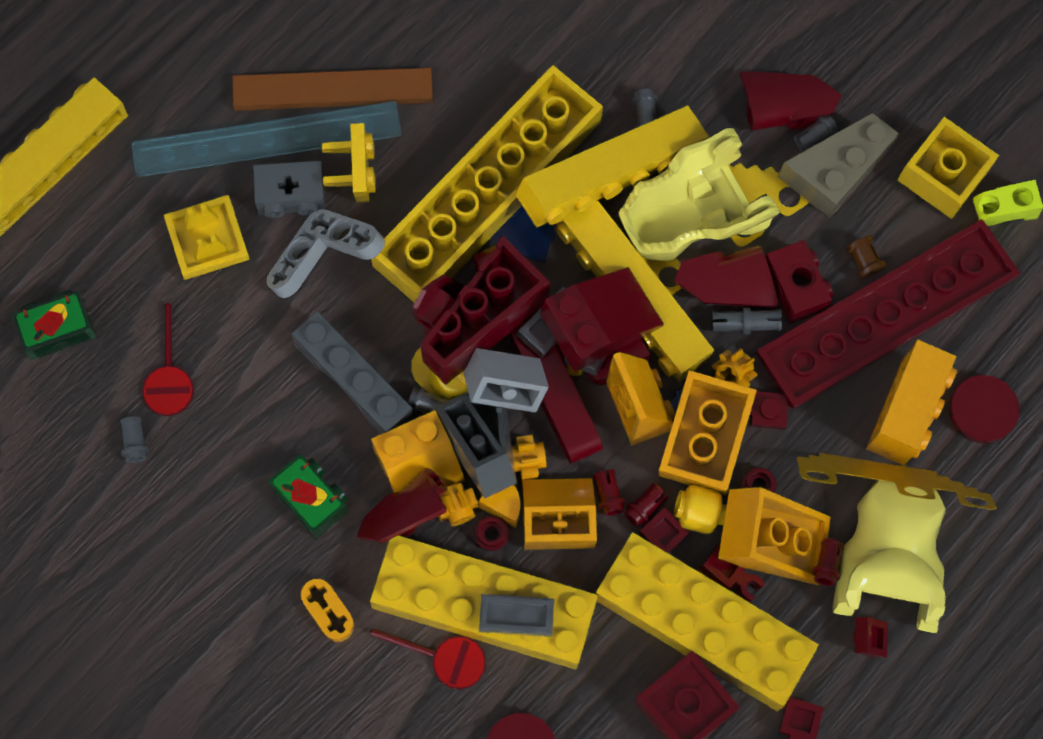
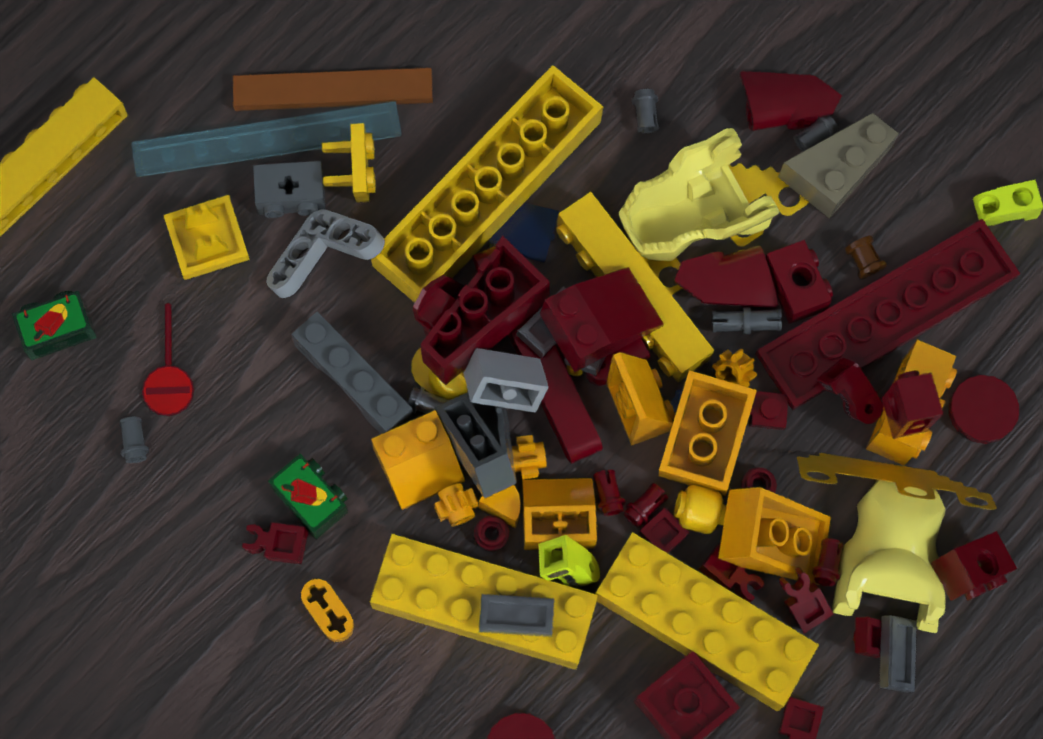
dark red panel [356,468,447,543] -> none
piece [370,629,486,690] -> none
yellow brick [515,106,709,228] -> none
yellow brick [898,117,999,219] -> none
none -> dark red plate [242,522,309,565]
none -> neon yellow leg [538,535,600,588]
none -> dark red plate [779,567,834,634]
none -> dark red leg [817,358,883,424]
none -> flat silver tile [879,615,917,692]
none -> dark red brick [882,370,944,439]
none -> dark red brick [930,531,1017,601]

